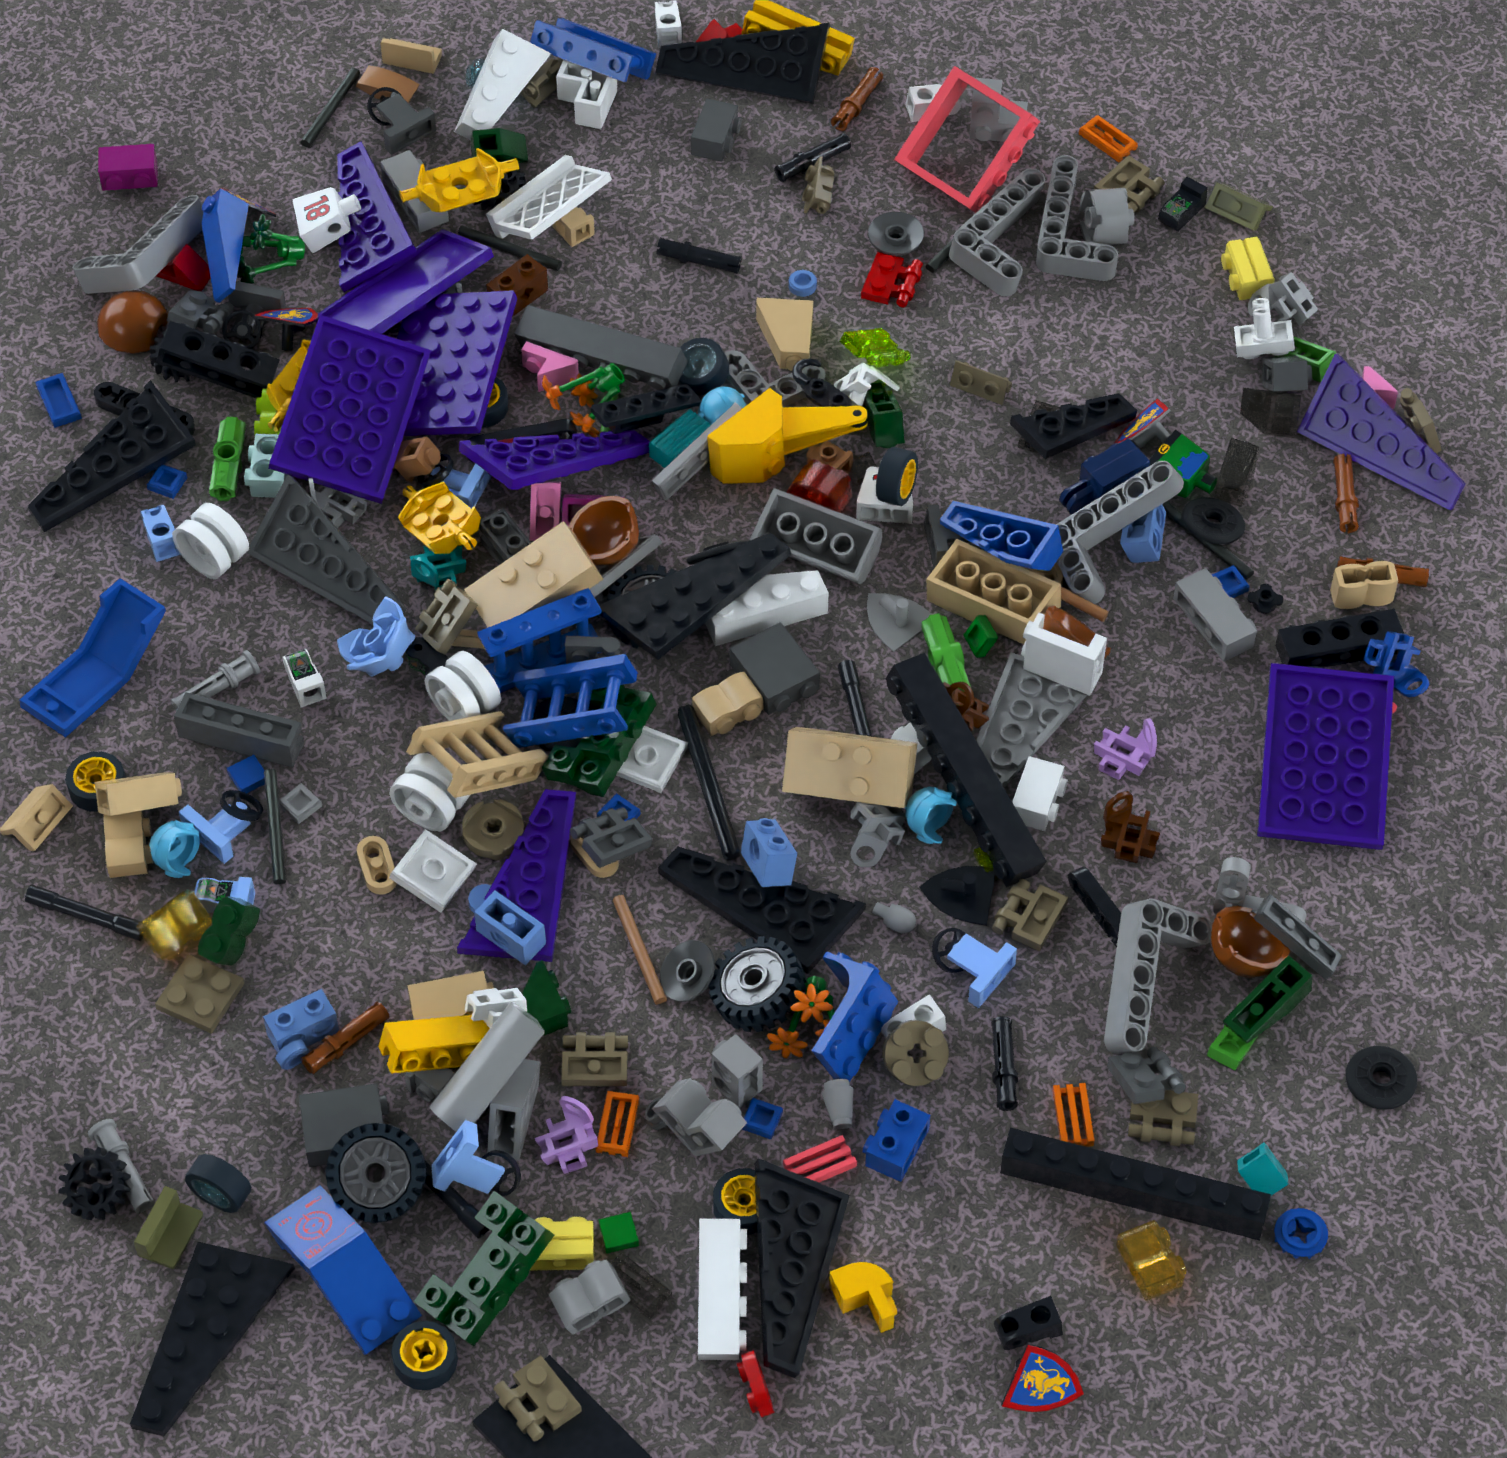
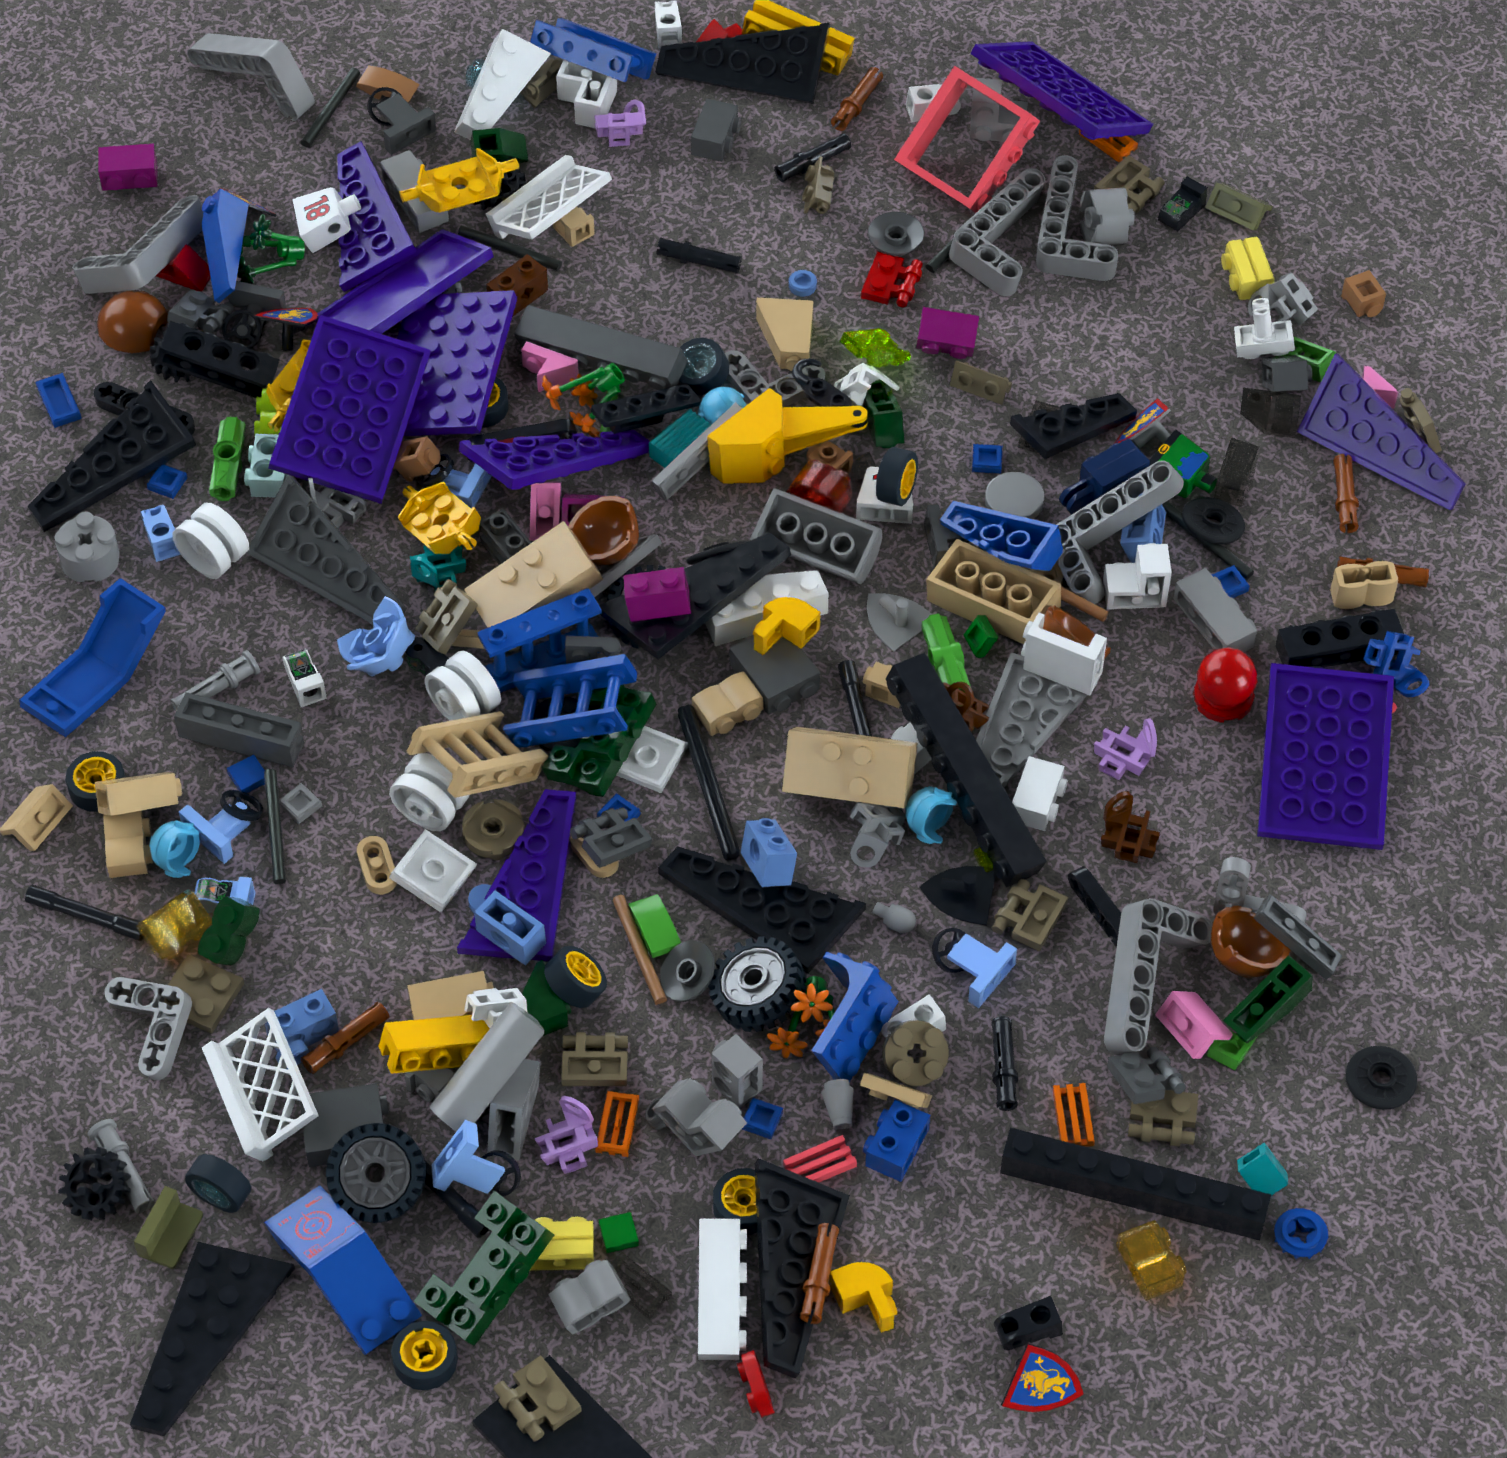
tan panel [380,38,442,74] -> none
black plate [1247,584,1284,614] -> none
none -> light grey brick [54,512,119,583]
none -> light grey beam [105,977,192,1080]
none -> light grey beam [187,33,315,121]
none -> white fence [202,1008,319,1161]
none -> black wheel [544,946,607,1008]
none -> lavender piece [594,99,646,147]
none -> magenta brick [624,567,691,622]
none -> bright green slope [628,894,681,958]
none -> yellow brick [753,597,821,655]
none -> dark orange pin [800,1223,840,1324]
none -> tan plate [860,1073,932,1109]
none -> tan brick [863,662,900,708]
none -> magenta brick [916,307,979,359]
none -> dark purple plate [971,41,1153,140]
none -> blue tile [972,444,1003,474]
none -> light grey tile [985,472,1044,519]
none -> white brick [1103,543,1172,609]
none -> bright pink panel [1155,991,1233,1059]
none -> red tile [1193,647,1258,723]
none -> medium nougat brick [1341,270,1386,317]

